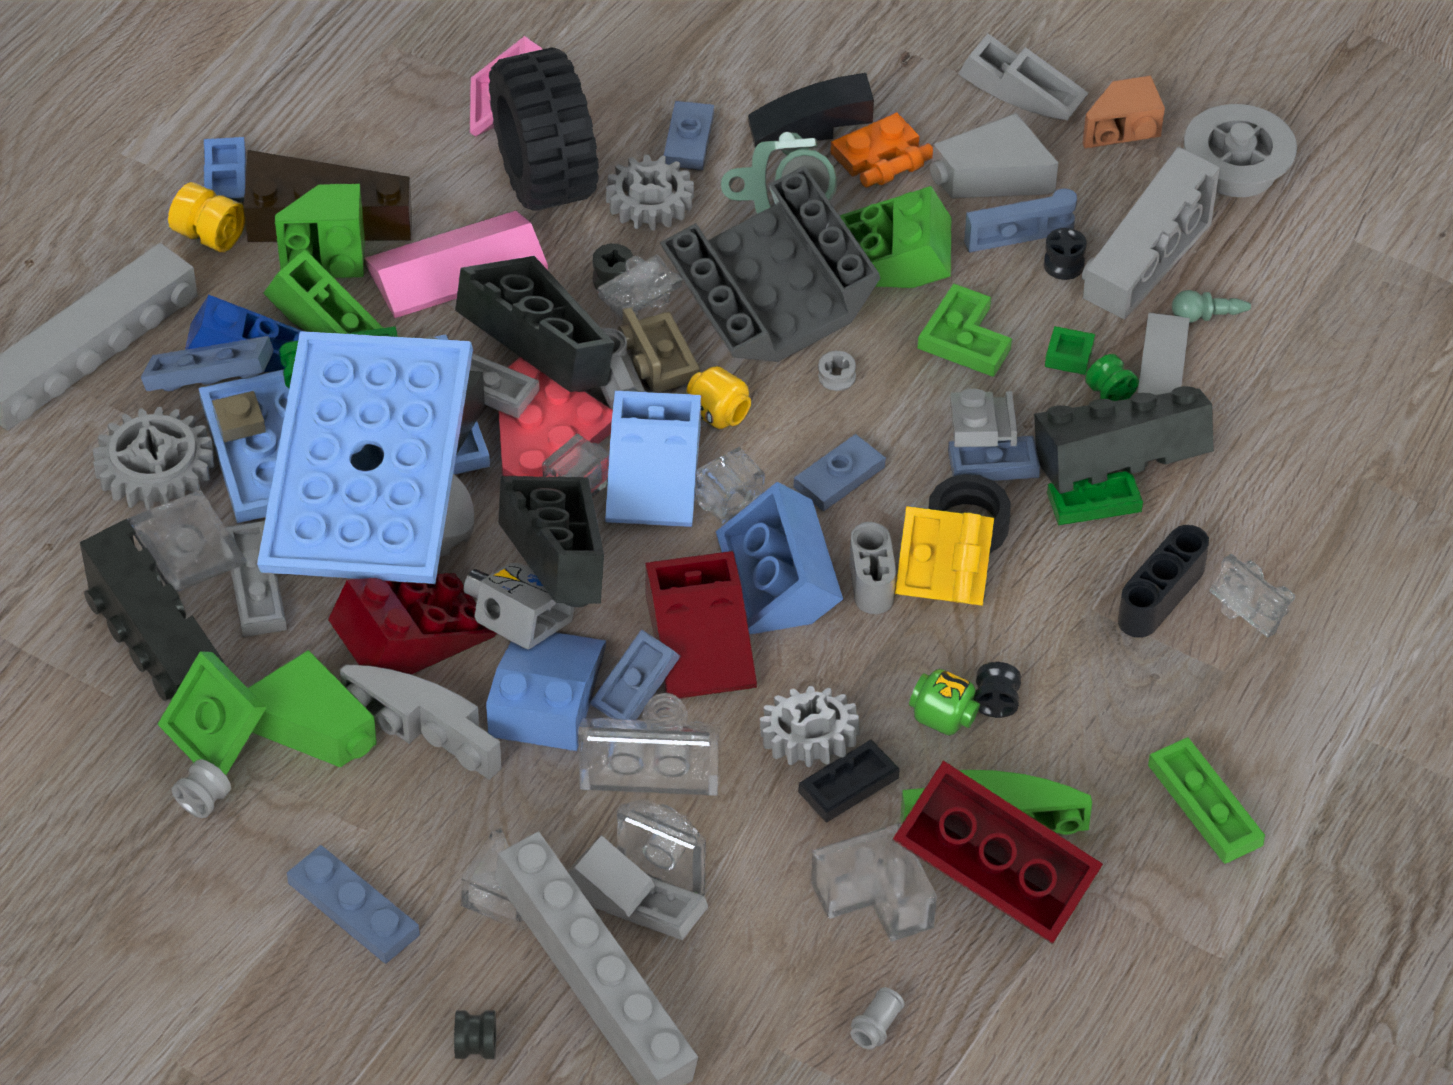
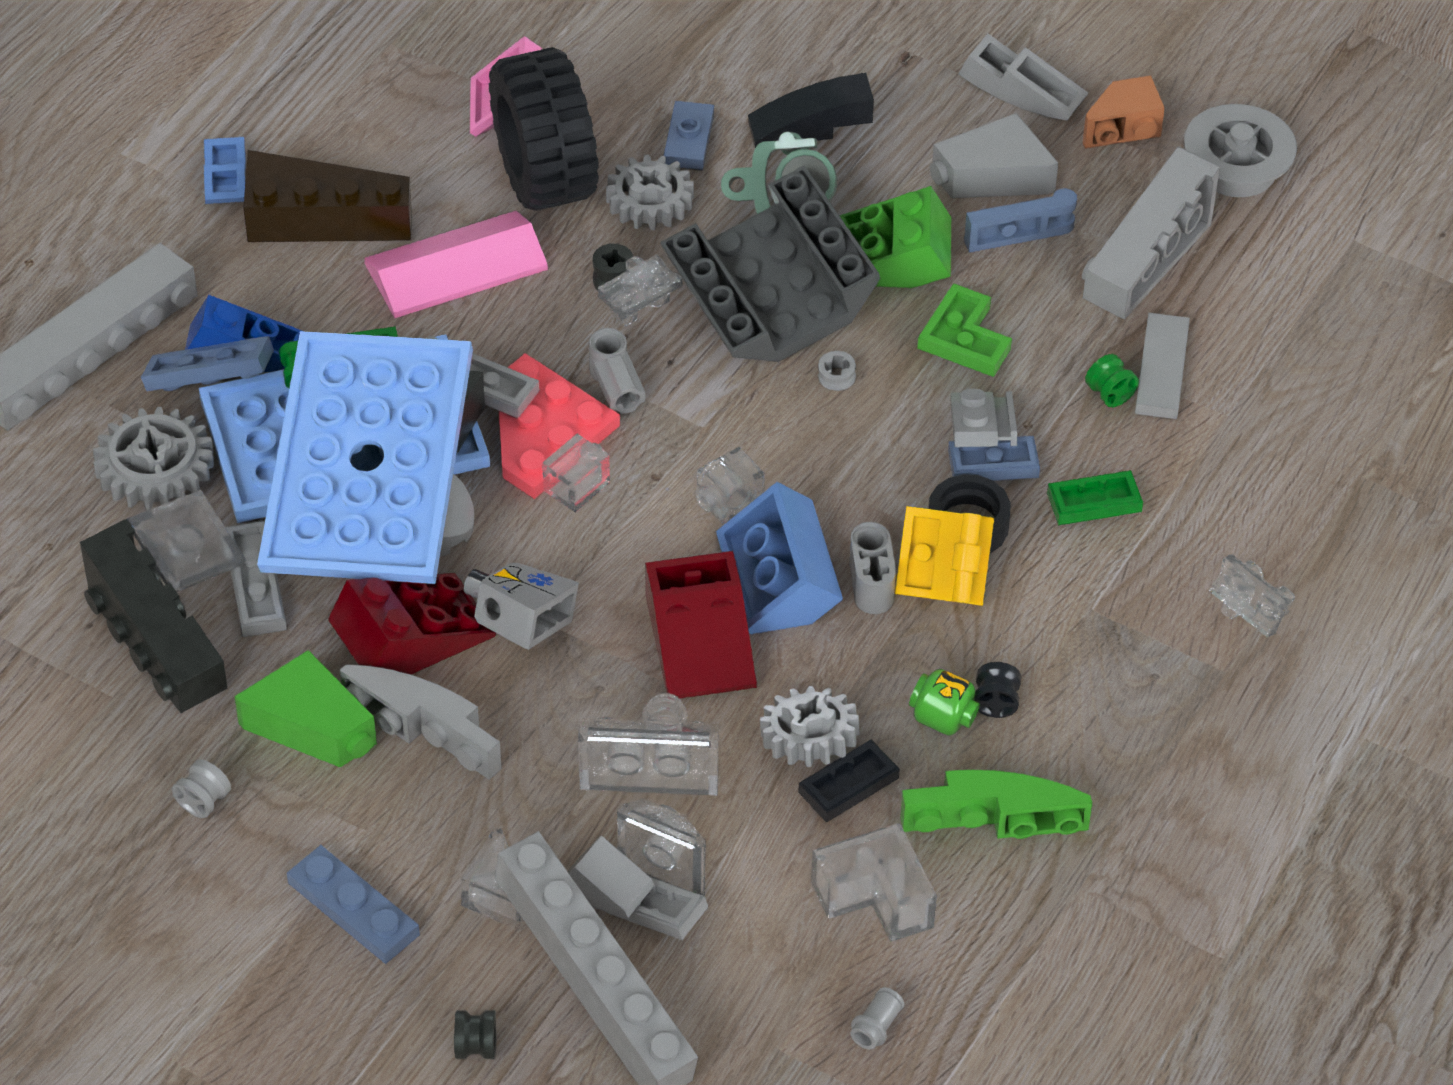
bright green plate [157,651,267,775] -> none
yellow wheel [168,182,245,252] -> none
dark tan plate [212,391,266,442] -> none
bright green slope [263,249,383,334] -> none
bright green slope [275,184,365,278] -> none
pearl dark grey wedge [455,256,614,392] -> none
medium blue slope [486,632,606,751] -> none
pearl dark grey wedge [498,476,604,607] -> none
sand blue plate [590,629,681,731] -> none
light blue slope [605,391,701,527] -> none
dark tan bracket [618,307,700,393] -> none
yellow head [687,366,751,429] -> none
sand blue plate [793,434,886,512] -> none
orange plate [830,112,933,188] -> none
dark red slope [892,760,1103,944] -> none
pearl dark grey wedge [1034,386,1214,494] -> none
black wheel [1043,228,1087,280] -> none
green plate [1045,326,1095,375] -> none
black beam [1118,525,1209,638] -> none
bright green plate [1148,737,1265,864] -> none
sand green bar [1172,290,1251,323] -> none

